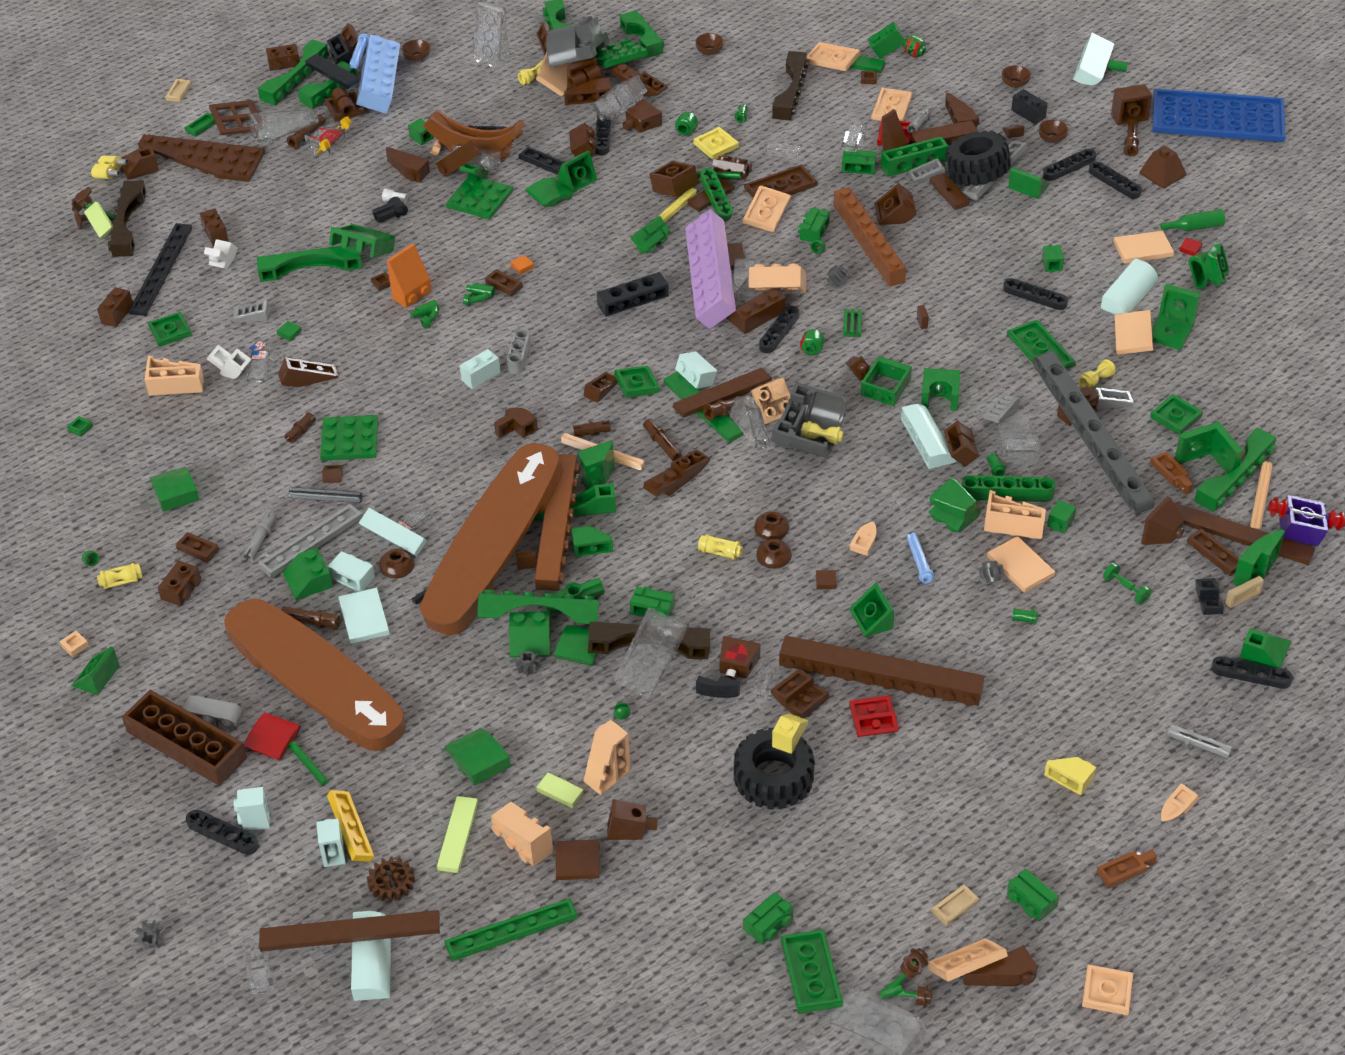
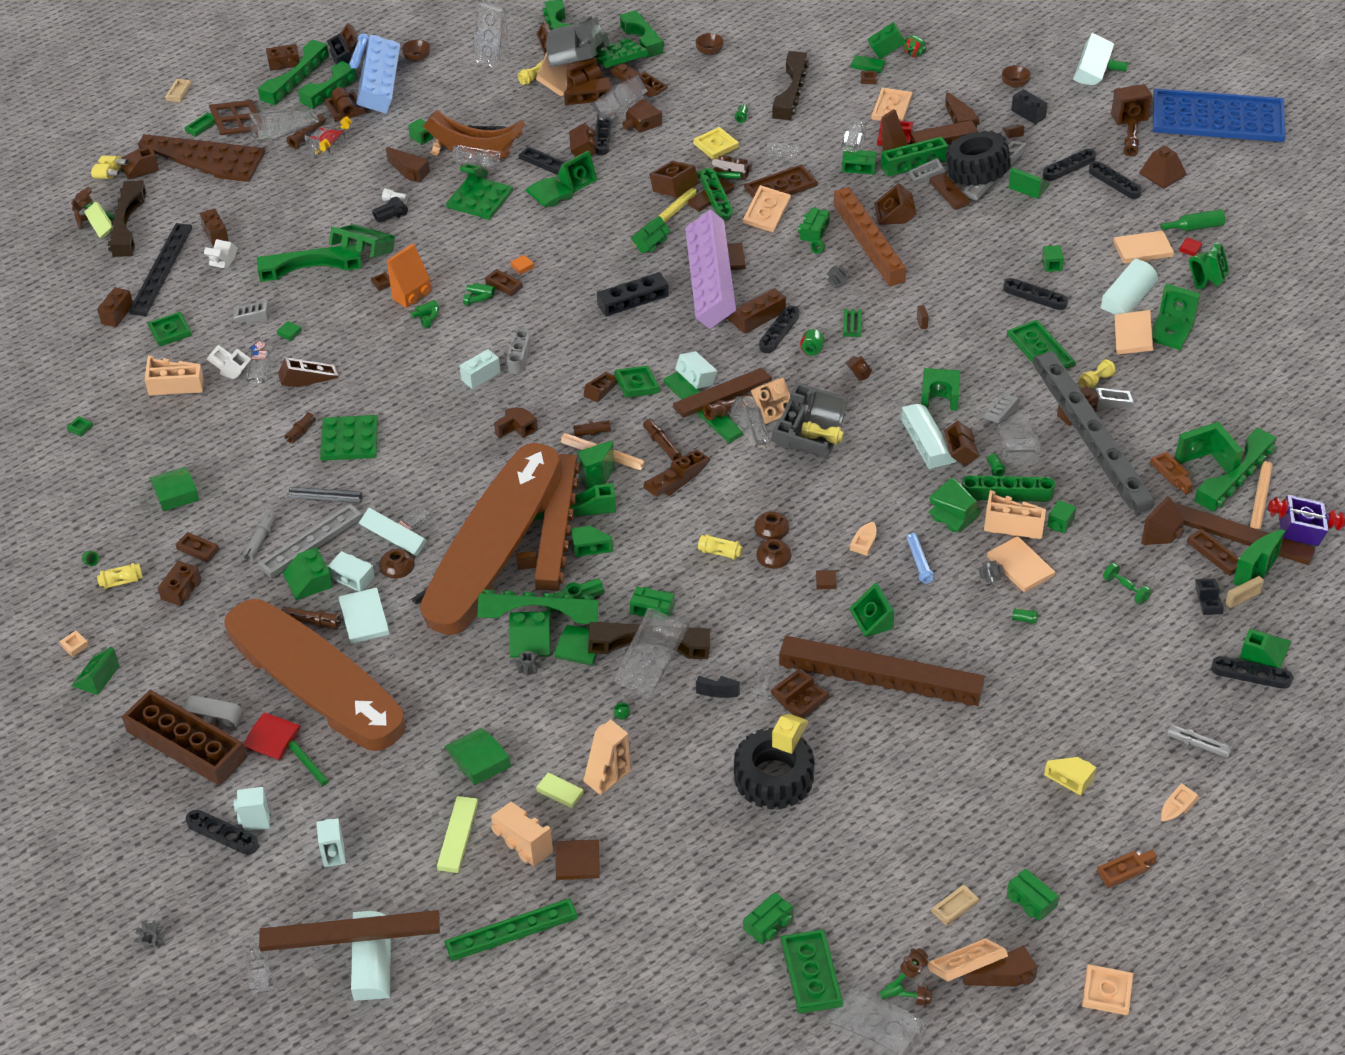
black tile [305,54,359,89] -> none
reddish brown slope [322,465,343,483] -> none
yellow plate [327,790,374,862] -> none
reddish brown gear [367,857,415,902] -> none
reddish brown slope [435,140,480,177] -> none
reddish brown torso [607,799,658,840] -> none
green head [675,112,698,136] -> none
reddish brown torso [719,636,761,680] -> none
clear slope [733,258,756,305] -> none
light nougat wedge [749,264,807,293] -> none
light nougat tile [807,42,860,71] -> none
red slope [849,695,899,737] -> none
green window [861,356,912,406] -> none
light grey pin [907,107,931,134] -> none
reddish brown piece [1038,120,1068,143] -> none
green plate [1150,394,1203,435] -> none

